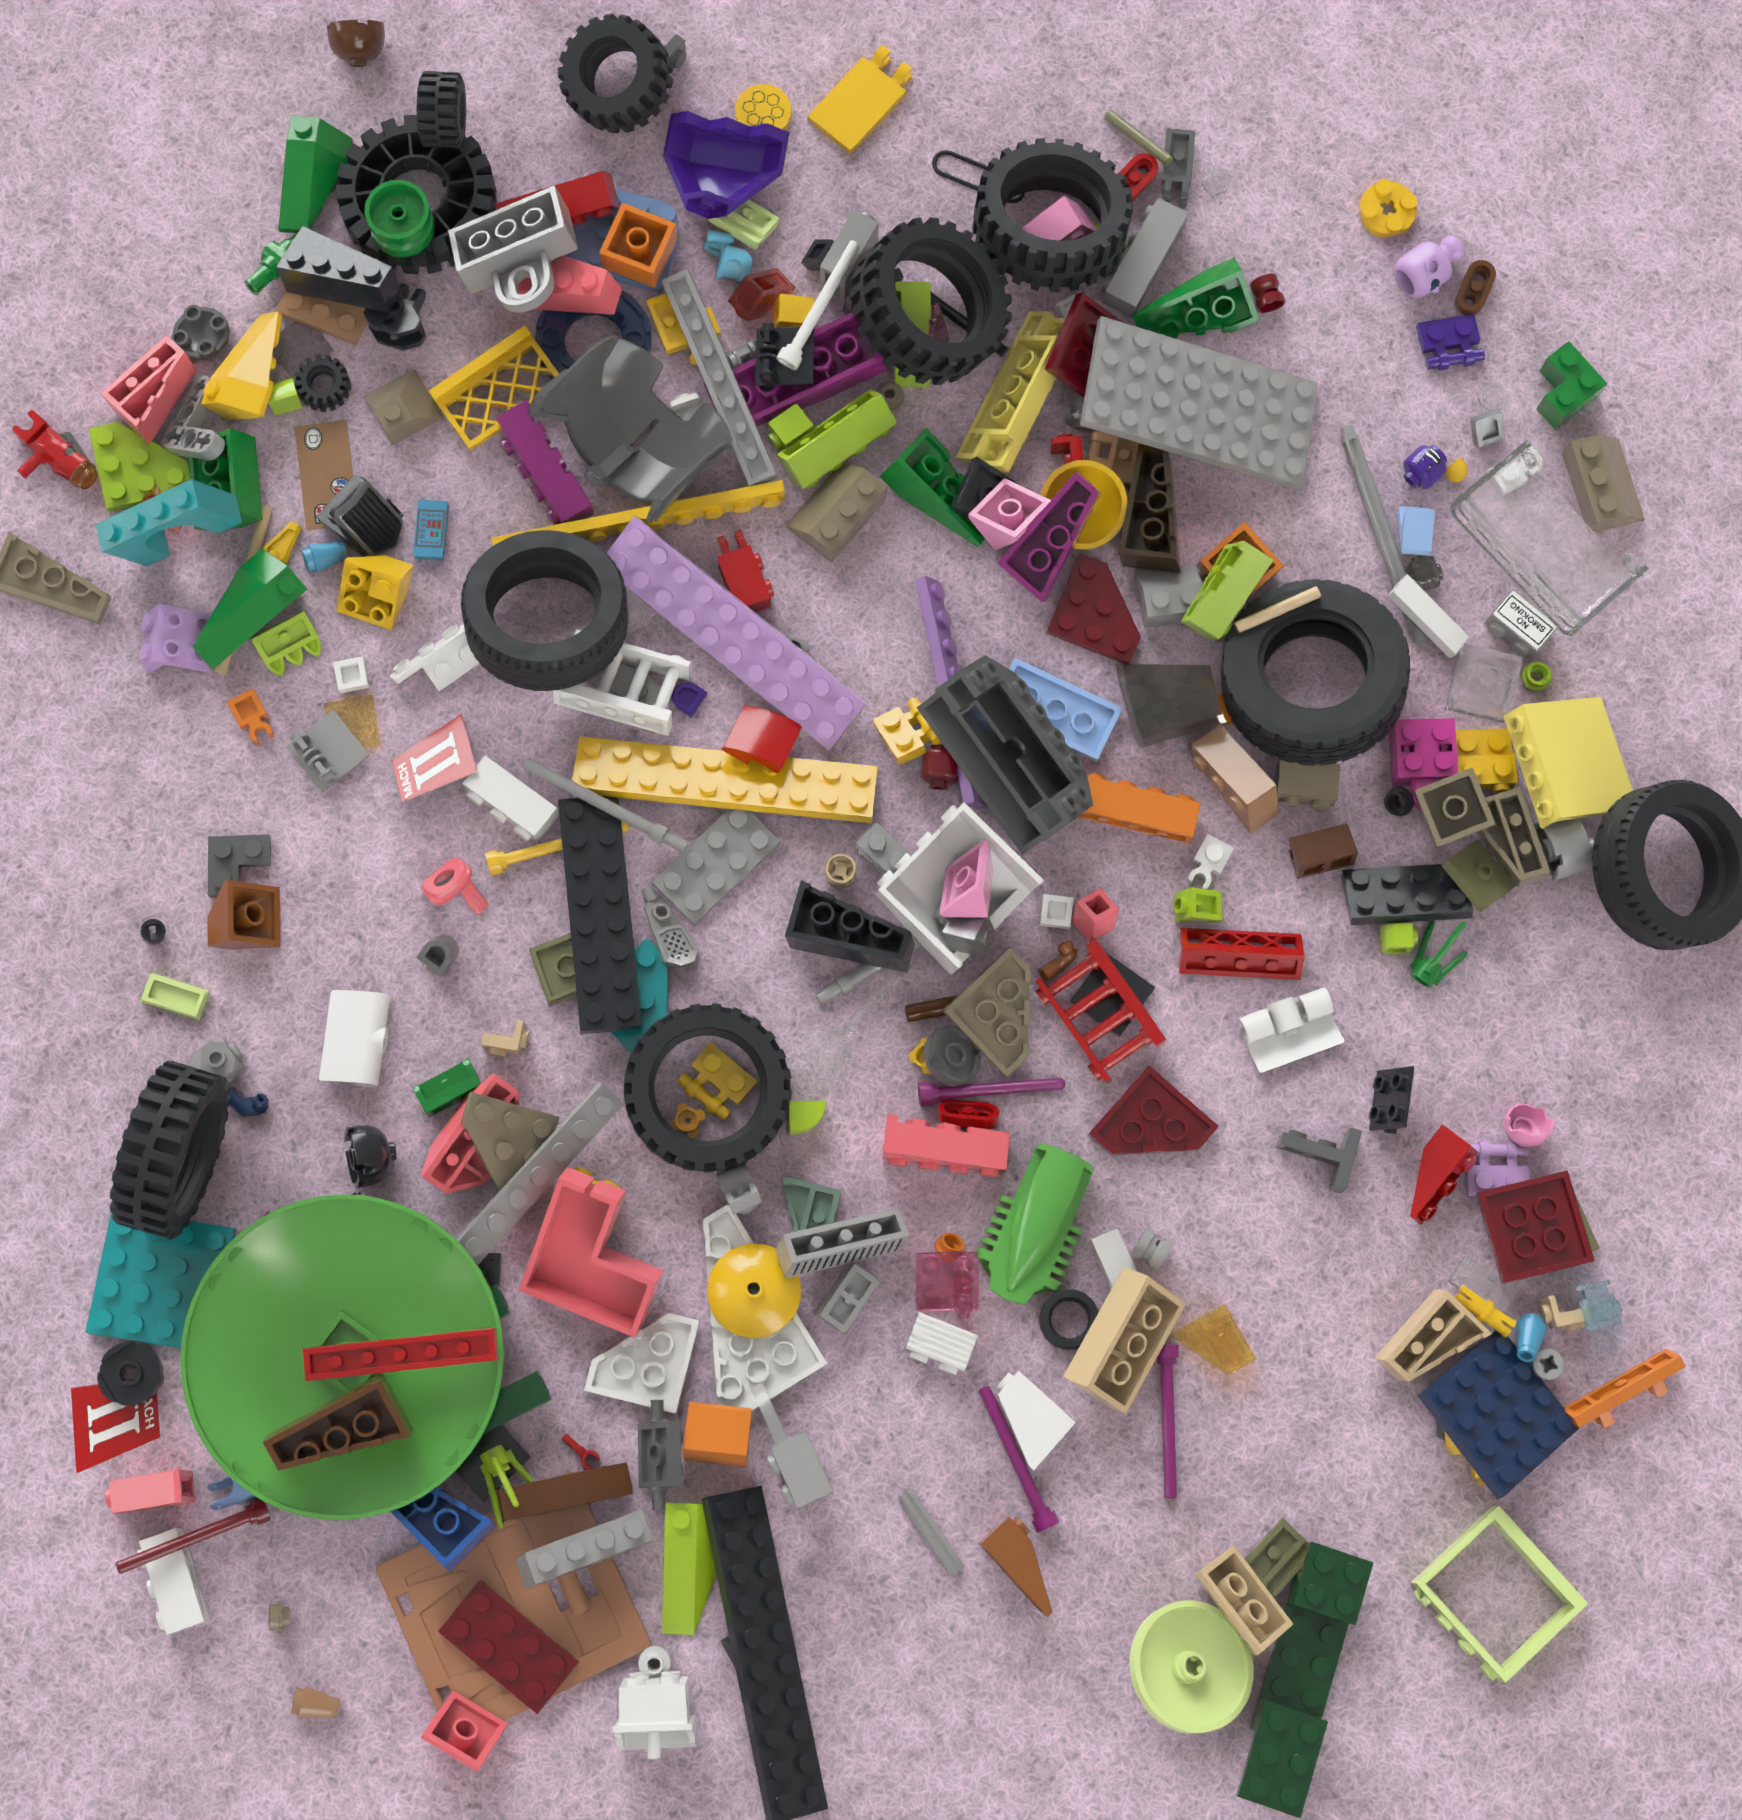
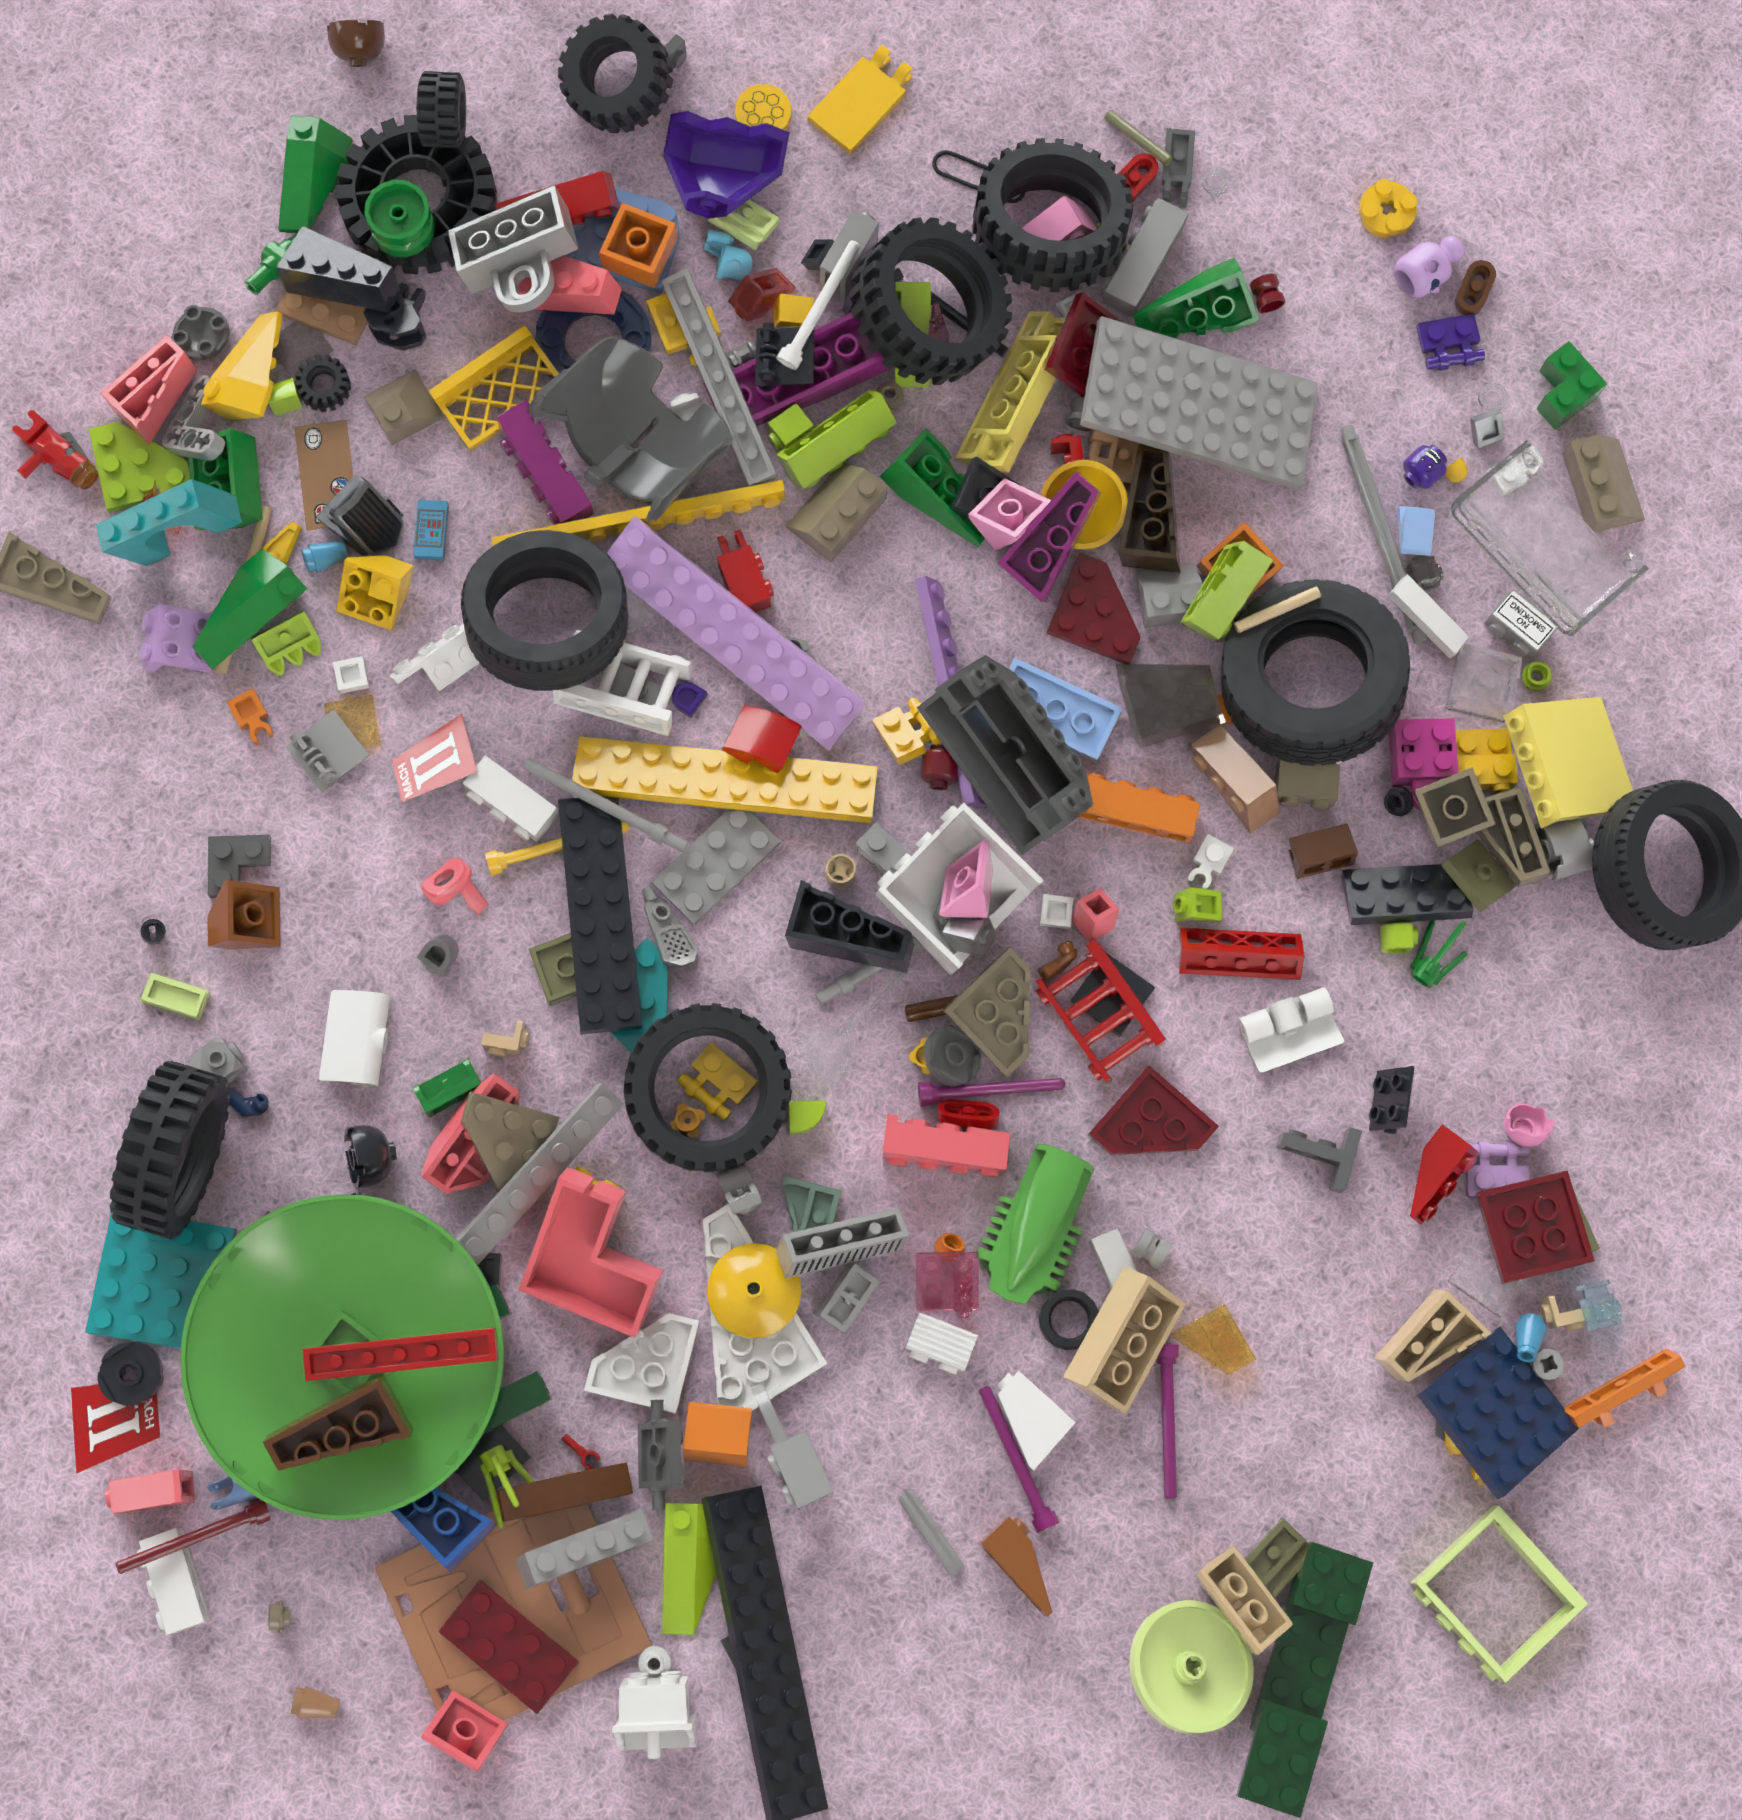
yellow pin [1454,1285,1517,1338] -> none

